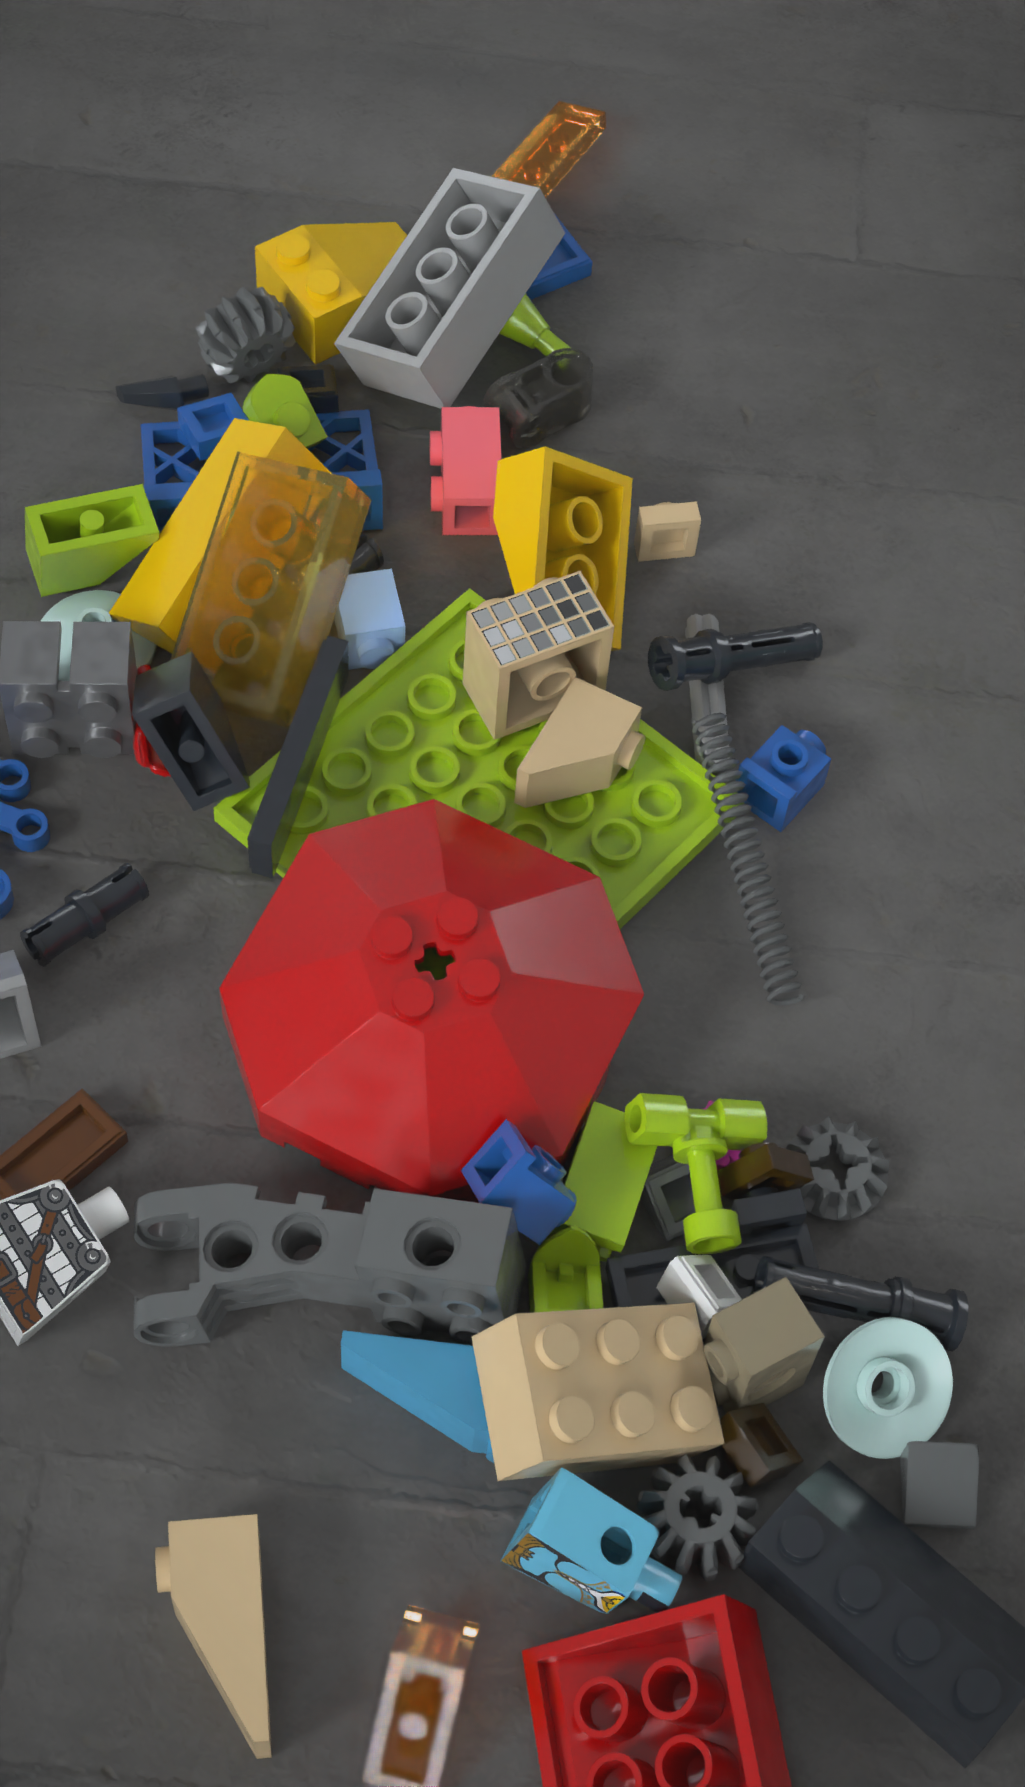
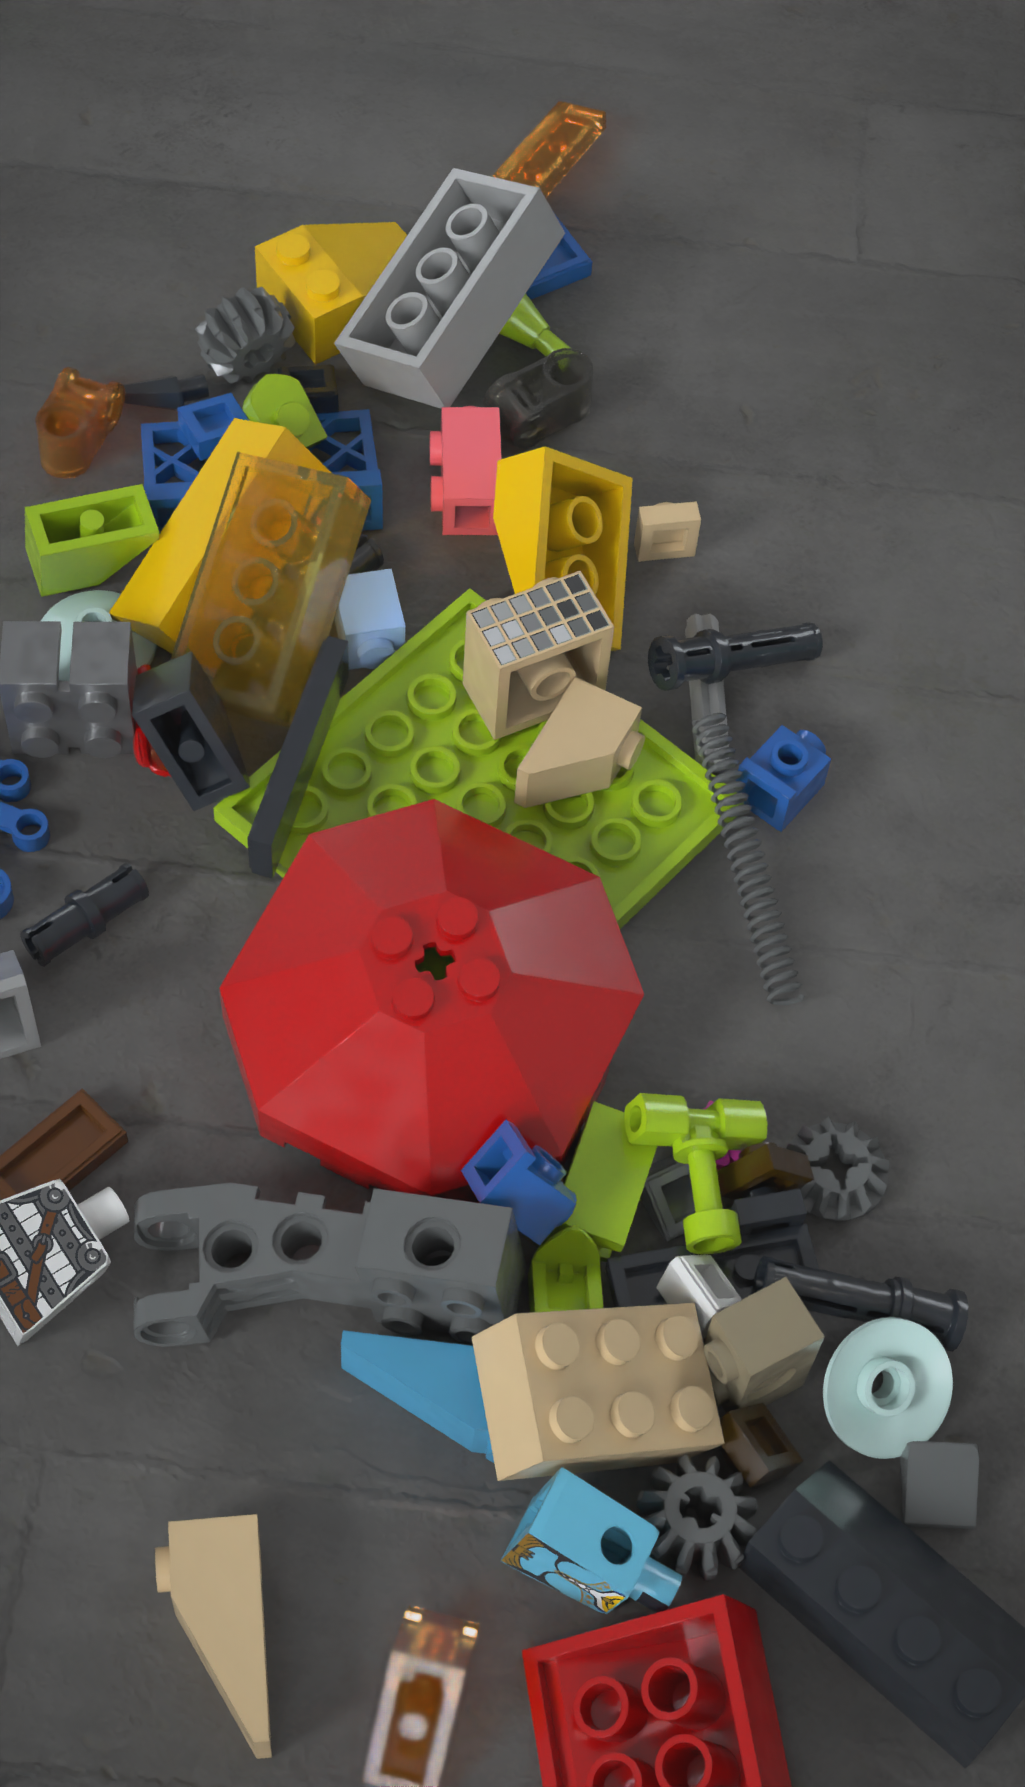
none -> clear orange piece [35,367,125,479]

